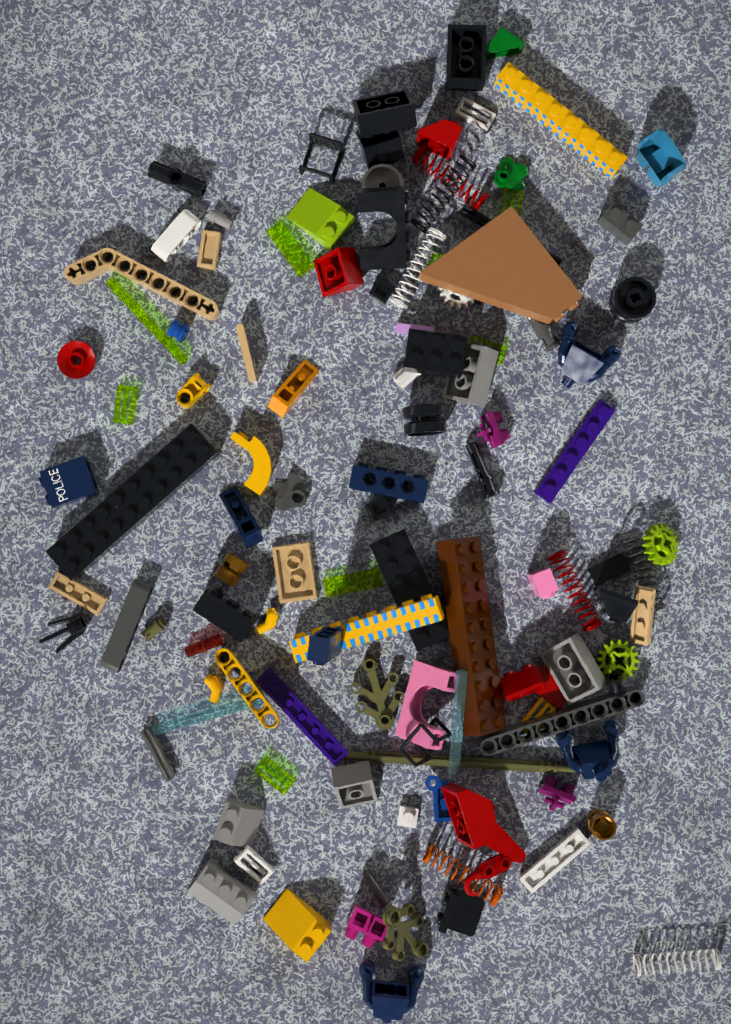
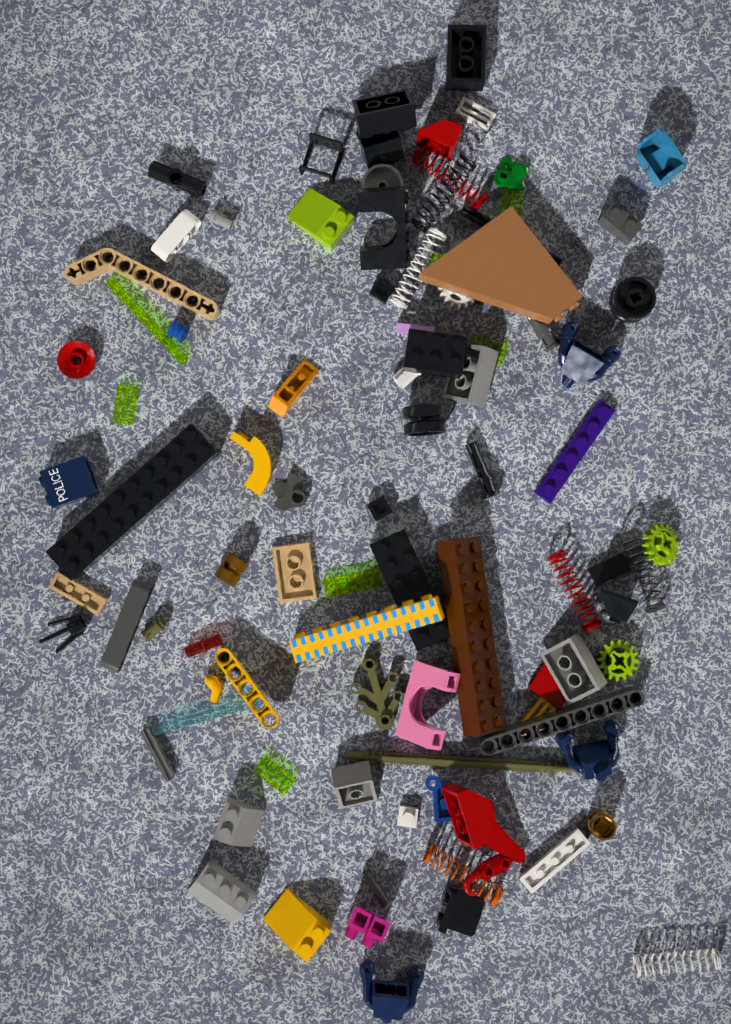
yellow piece [176,372,212,409] -> none
black brick [192,588,258,642] -> none
tan tile [197,229,222,270] -> none
dark blue slope [219,486,263,549] -> none
white tile [233,845,275,885] -> none
tan tile [236,324,258,384] -> none
yellow arm [256,607,279,634] -> none
dark purple plate [256,667,349,766] -> none
clear neon green tile [266,220,315,279] -> none
dark blue brick [307,626,344,665] -> none
red slope [314,247,364,297] -> none
dark blue brick [348,463,429,504] -> none
olive plant [382,903,429,962] -> none
black piece [399,718,452,767] -> none
clear light blue axle [448,669,468,783] -> none
magenta hips [476,411,510,449] -> none
green slope [485,27,524,60] -> none
yellow brick [494,62,628,179] -> none
red slope [500,663,547,702] -> none
bright pink brick [527,567,559,599] -> none
magenta hips [537,776,576,811] -> none
black bush [606,672,626,698] -> none
tan tile [630,585,656,646] -> none

